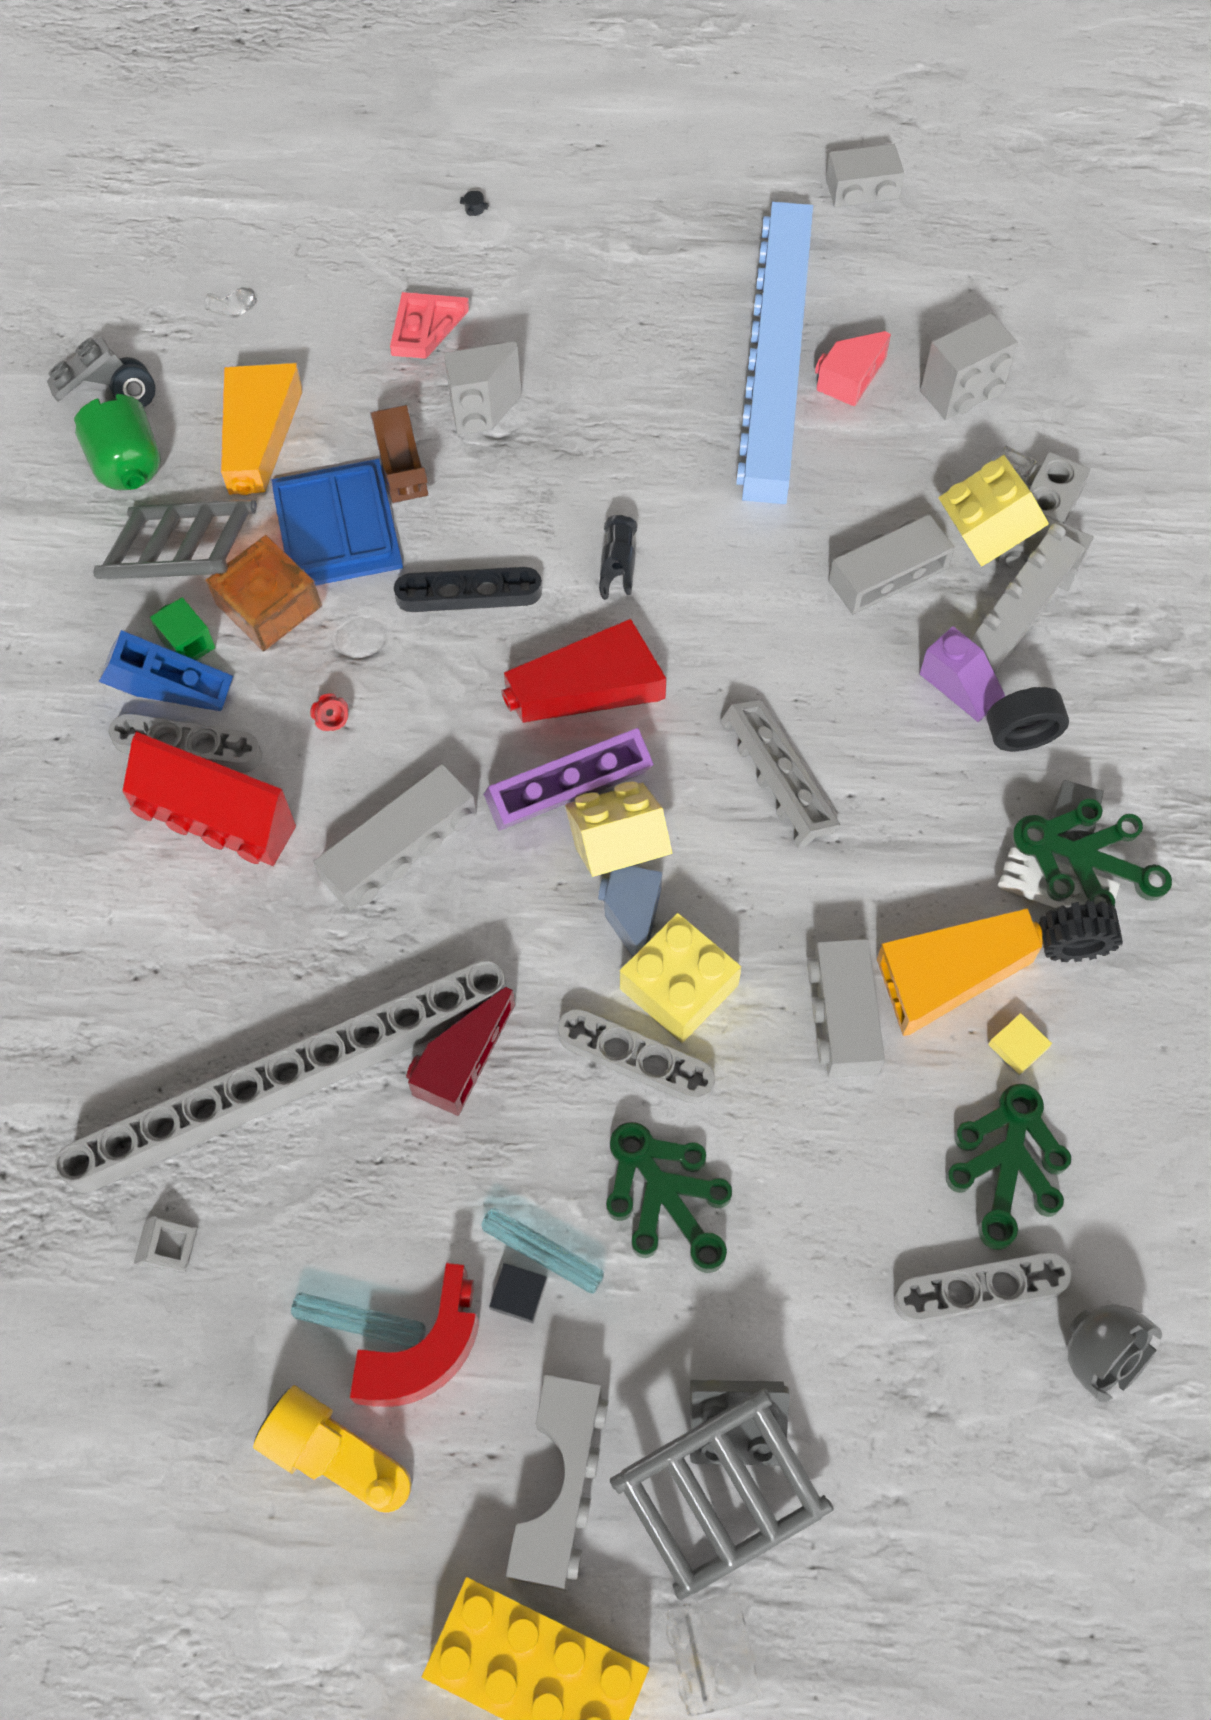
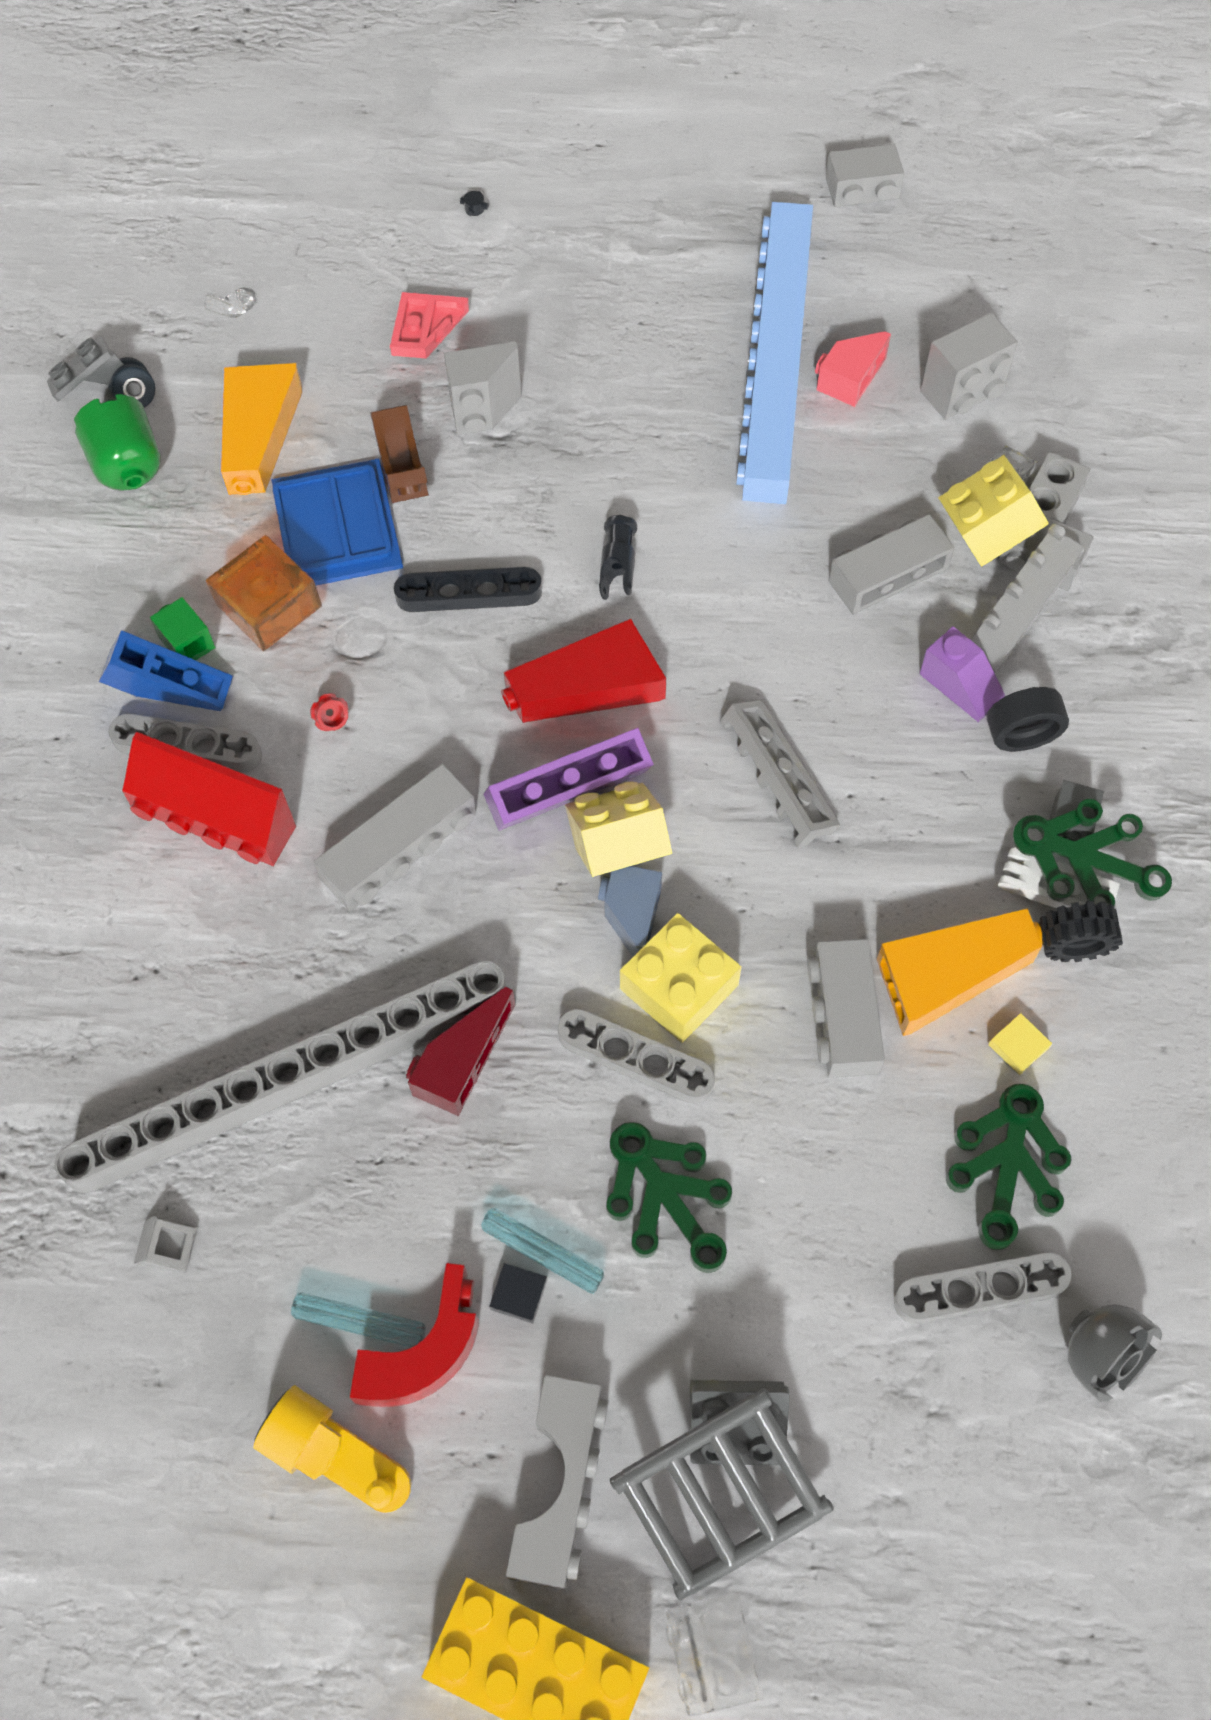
dark grey bar [93,500,257,579] -> none

